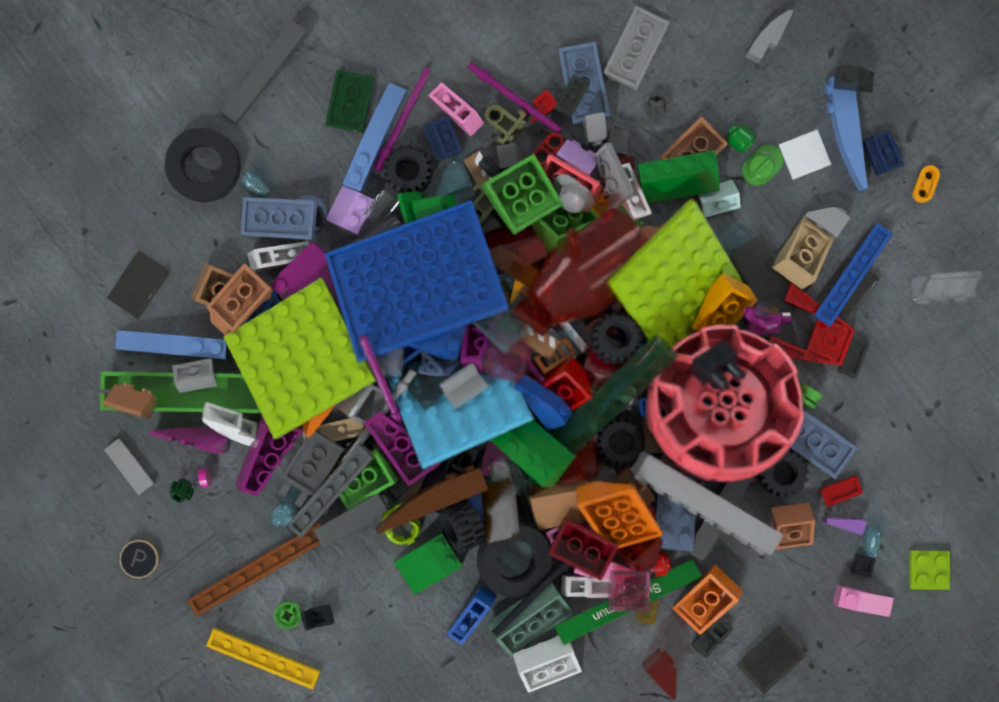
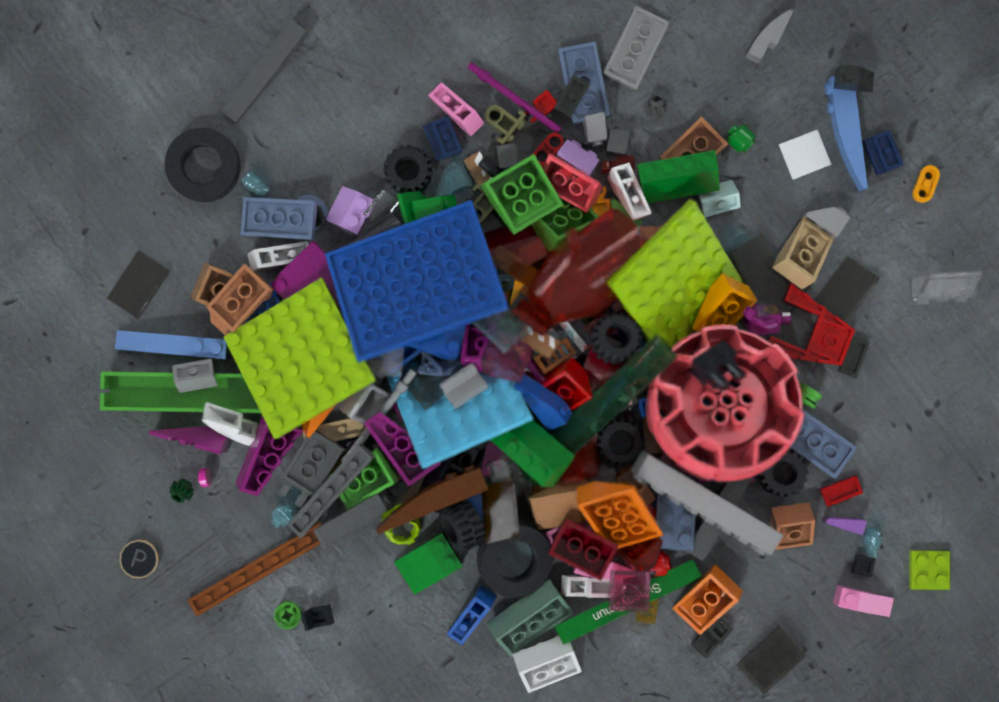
nougat slope [102,383,158,420] -> none
light grey tile [104,438,155,495] -> none
yellow tile [206,627,321,690] -> none
dark green plate [325,69,375,134] -> none
medium blue slope [343,83,407,194] -> none
magenta bar [359,335,406,430] -> none
magenta bar [374,67,431,172] -> none
black bar [491,560,570,637] -> none
light grey piece [553,174,594,213] -> none
light grey wing [595,143,635,213] -> none
clear red slope [642,648,677,700] -> none
bright green piece [742,144,783,186] -> none
blue plate [813,223,893,327] -> none

